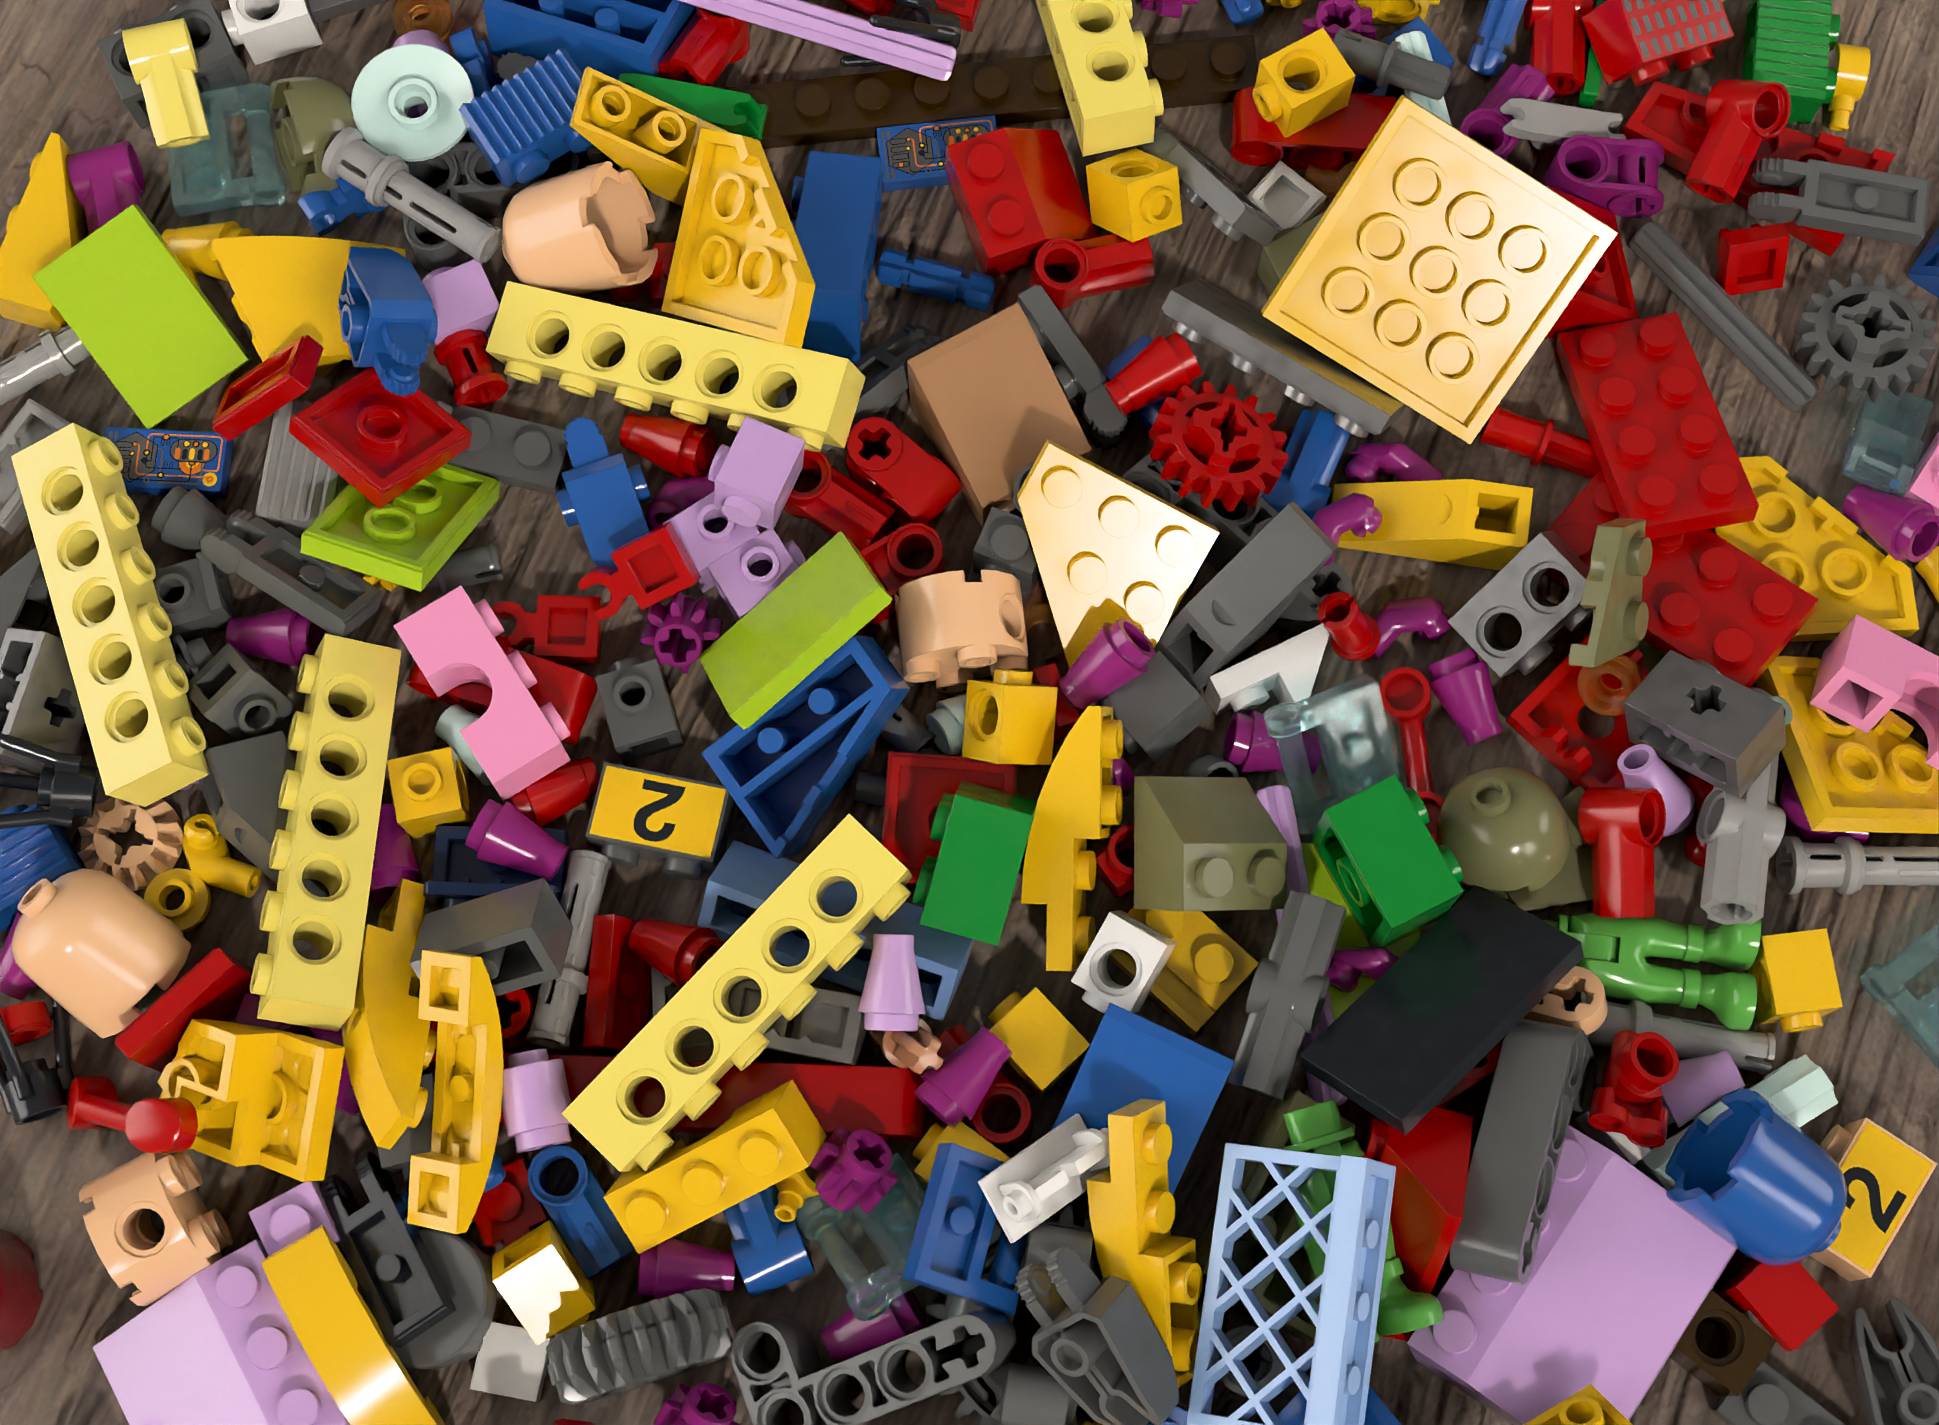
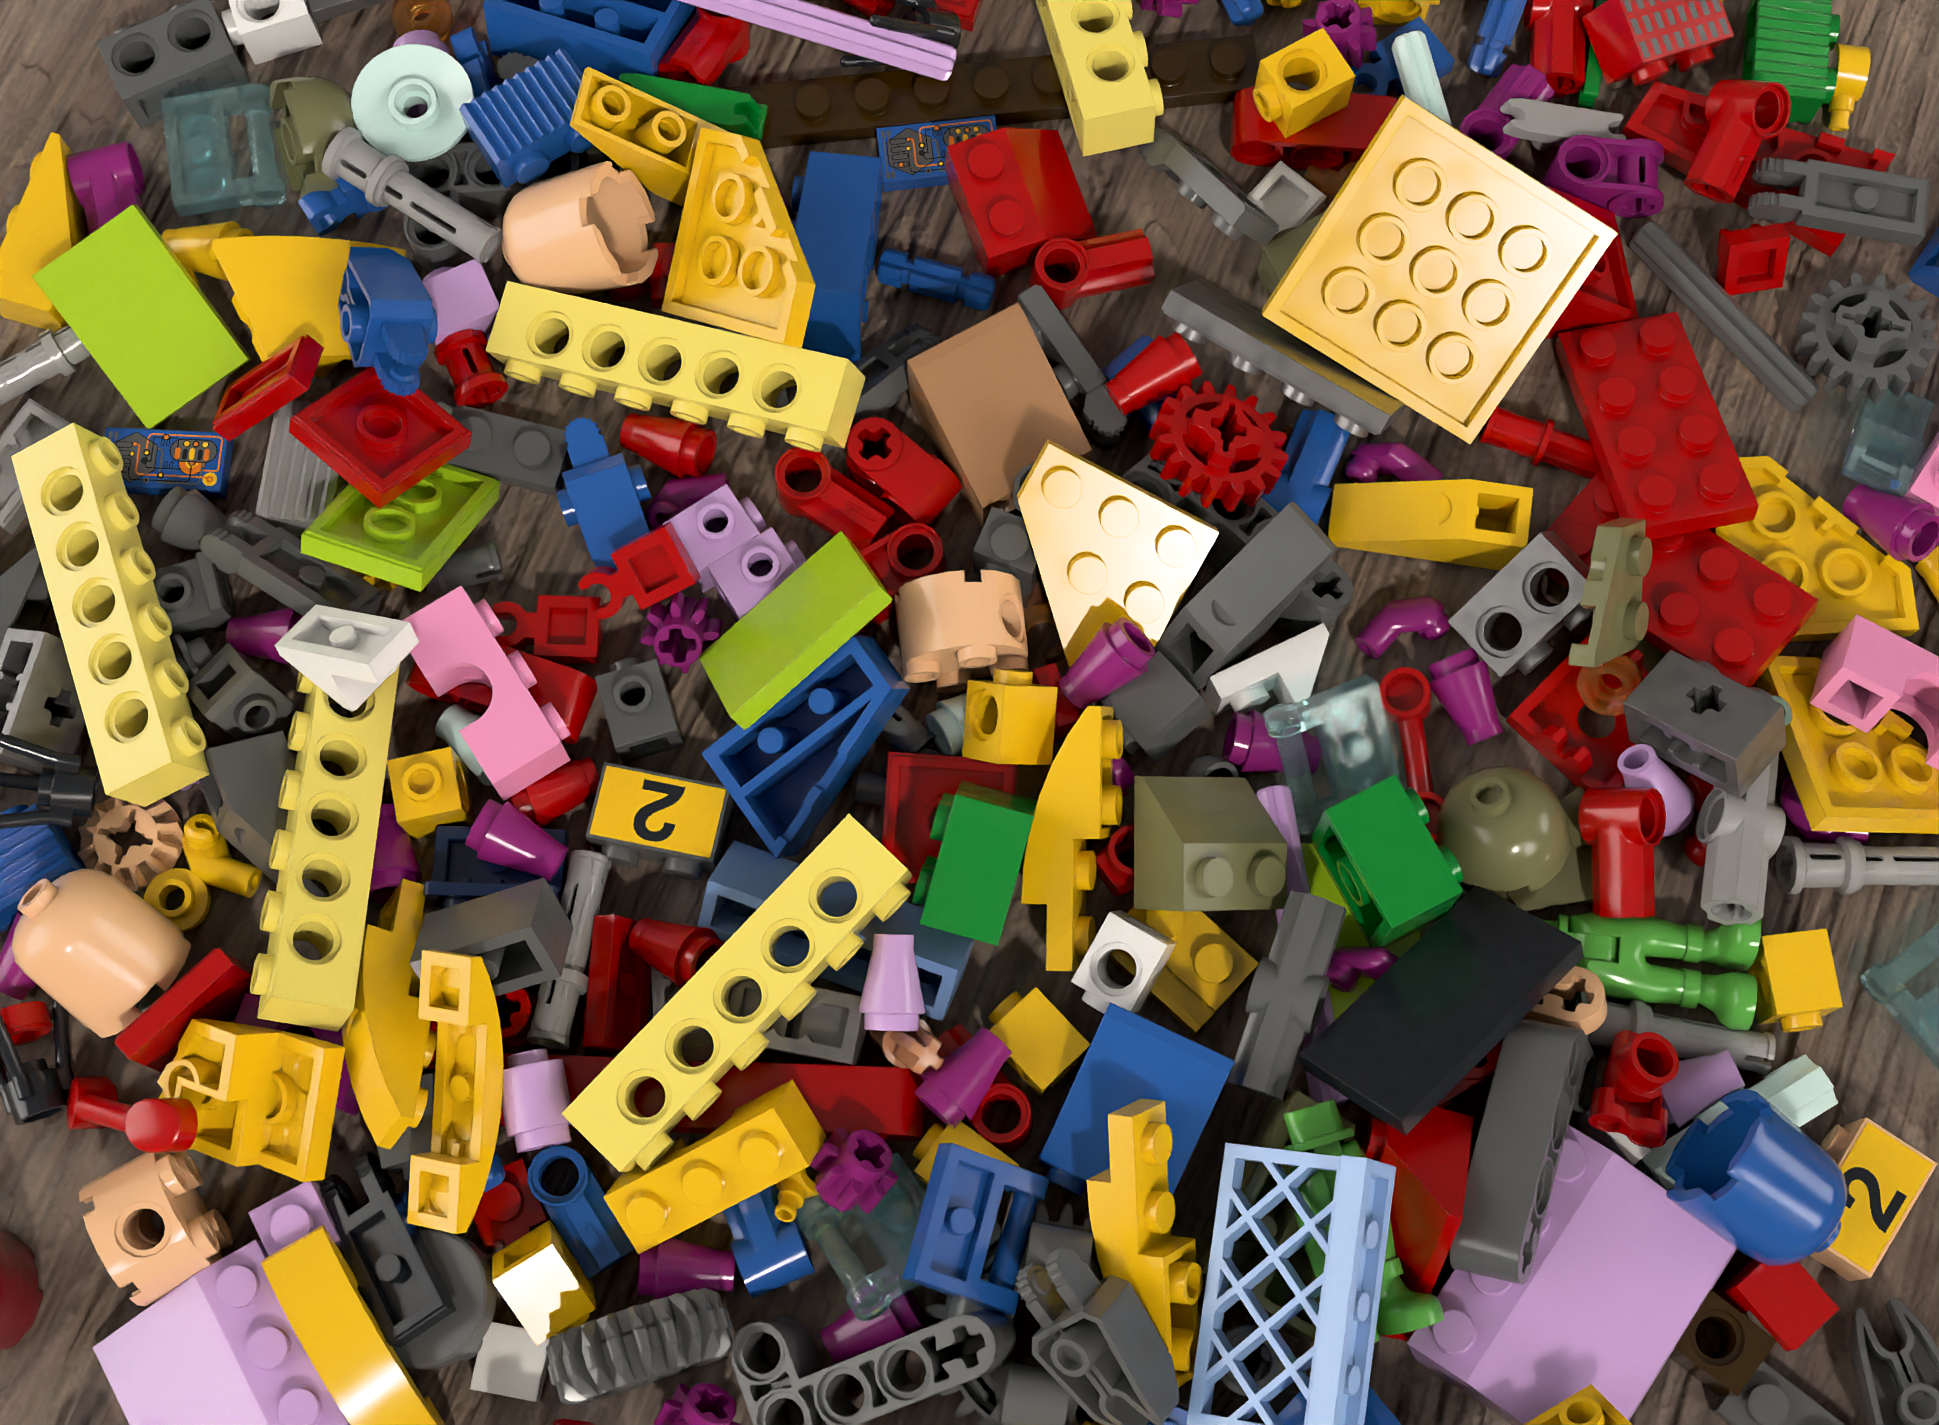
light yellow piece [122,18,211,149] -> none
lavender brick [708,416,805,530] -> none
white hinge [978,1113,1110,1243] -> none
yellow brick [1086,148,1183,243] -> none
magenta arm [1312,493,1382,566] -> none
red pin [1318,592,1381,662] -> none
dark grey axle [1333,27,1452,100] -> none
none -> white slope [274,604,419,711]

